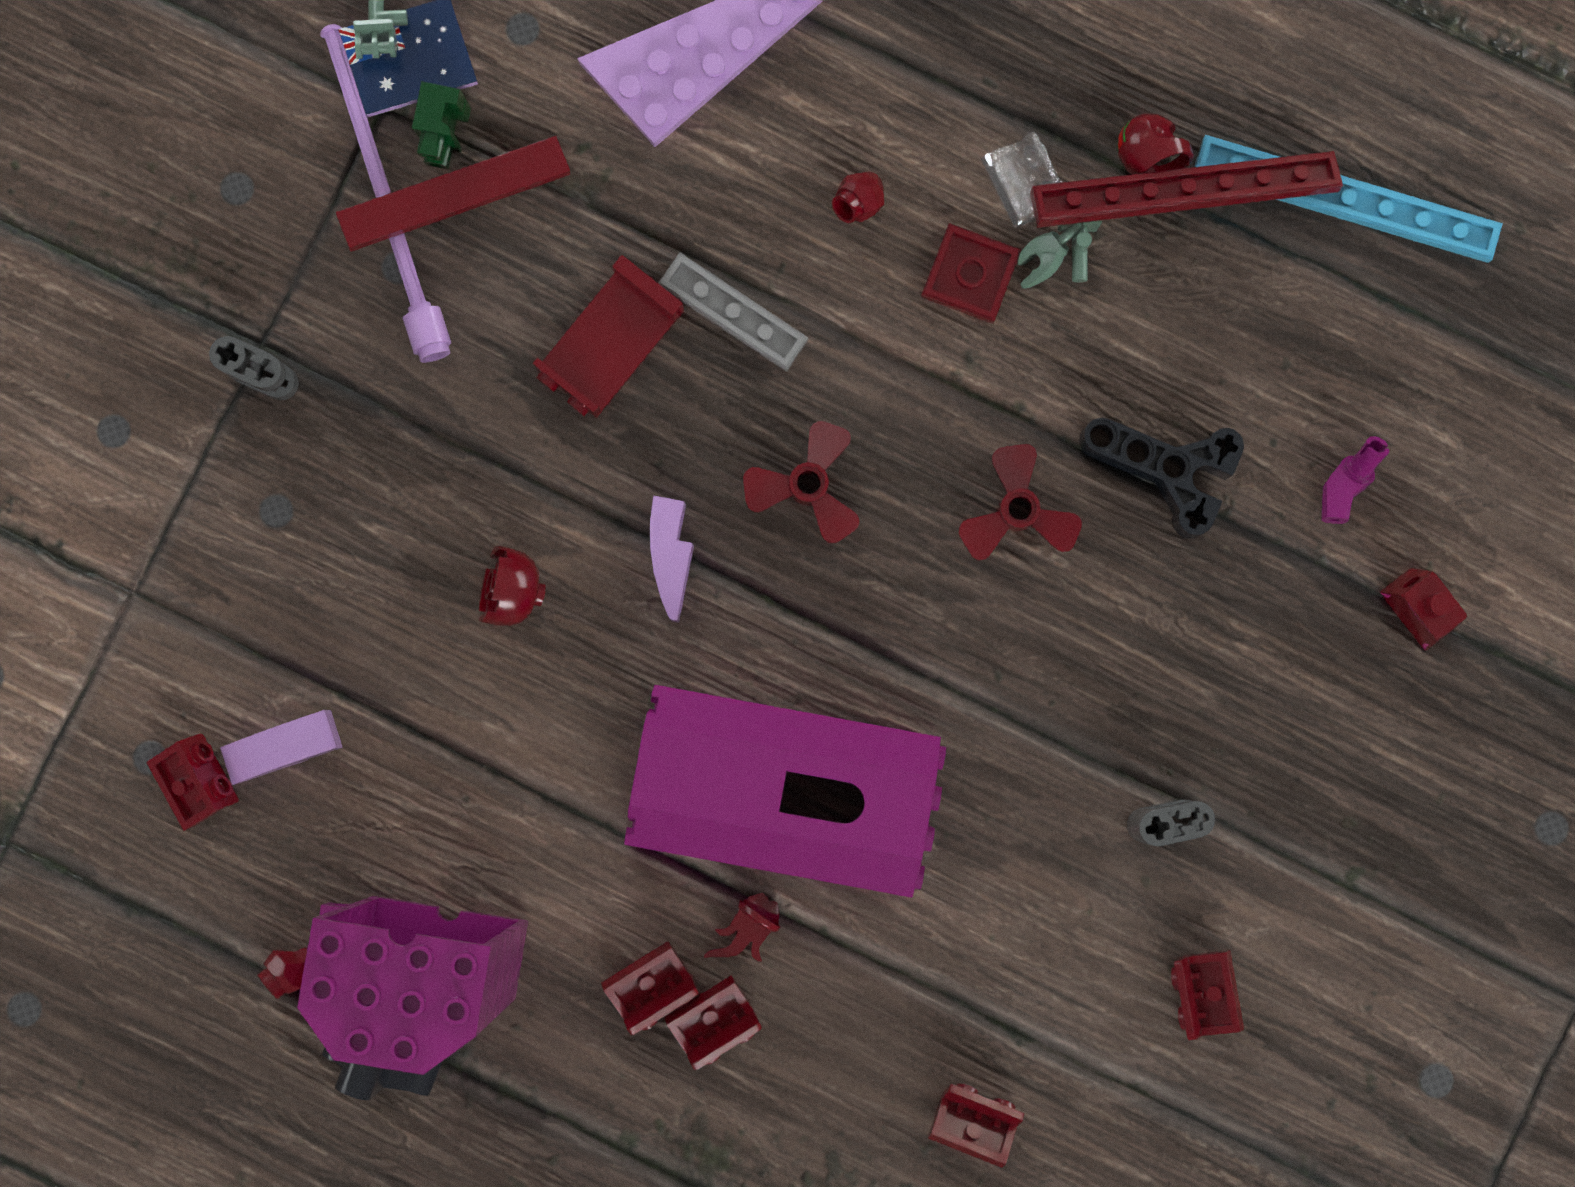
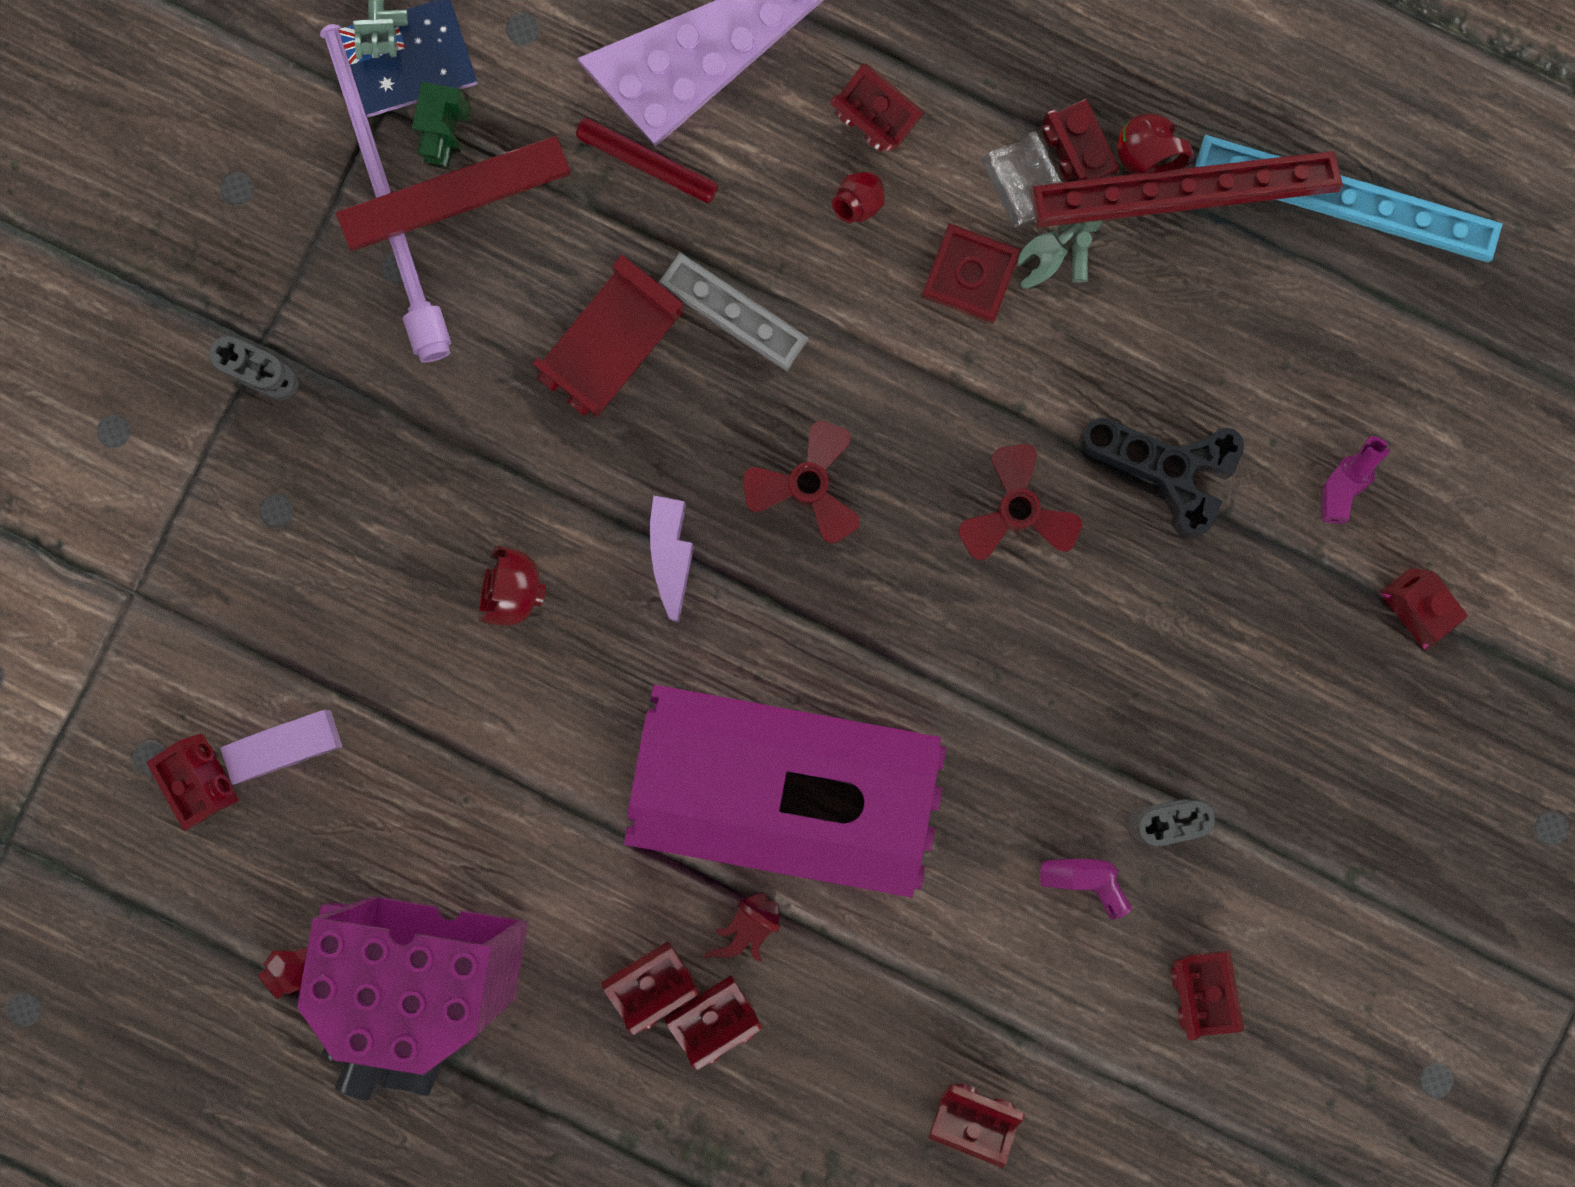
none -> dark red axle [576,118,718,203]
none -> dark red bracket [830,63,925,152]
none -> magenta arm [1040,858,1133,920]
none -> dark red bracket [1041,99,1120,182]

